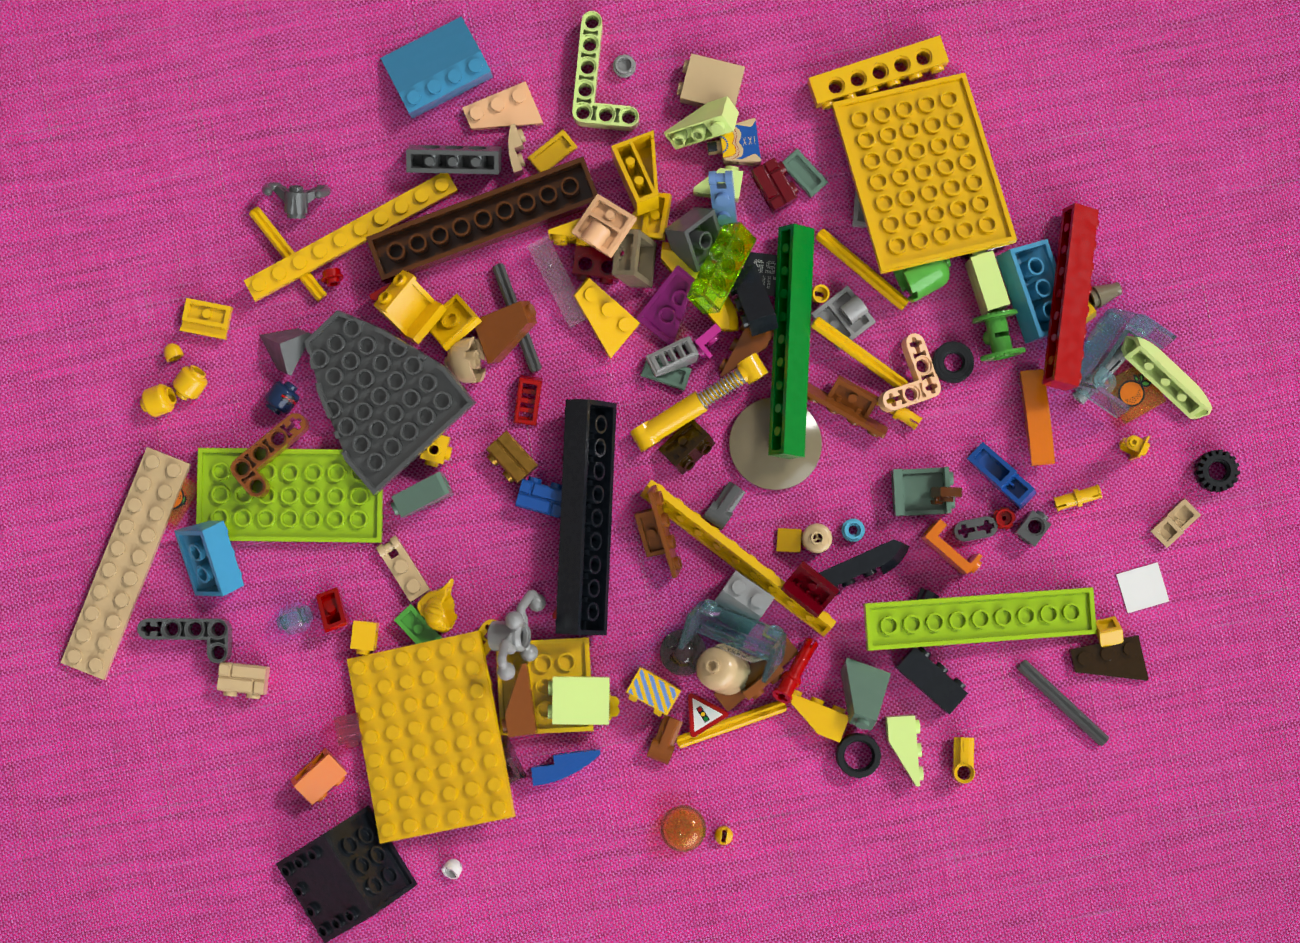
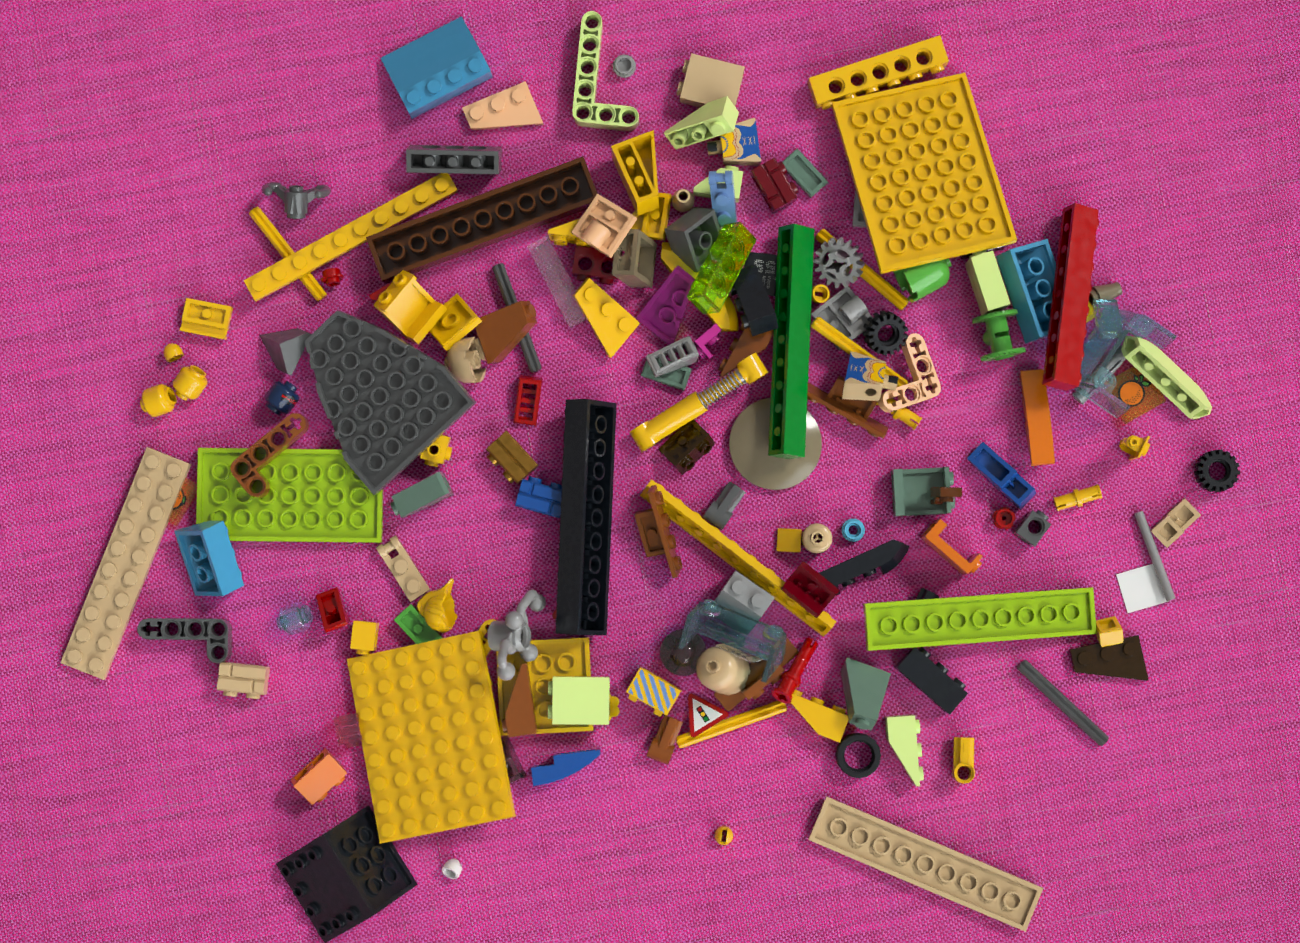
tan slope [508,124,526,177] -> none
yellow tile [527,129,578,173] -> none
cylinder [660,805,707,852] -> none
black tyre [932,341,974,383] -> none
dark grey beam [953,516,998,542] -> none
none -> tan cone [672,189,695,212]
none -> tan plate [808,796,1043,932]
none -> light grey gear [814,237,865,288]
none -> torso [842,351,898,401]
none -> black tyre [863,311,908,356]
none -> clear light blue plate [1092,300,1123,339]
none -> light grey bar [1134,511,1175,601]

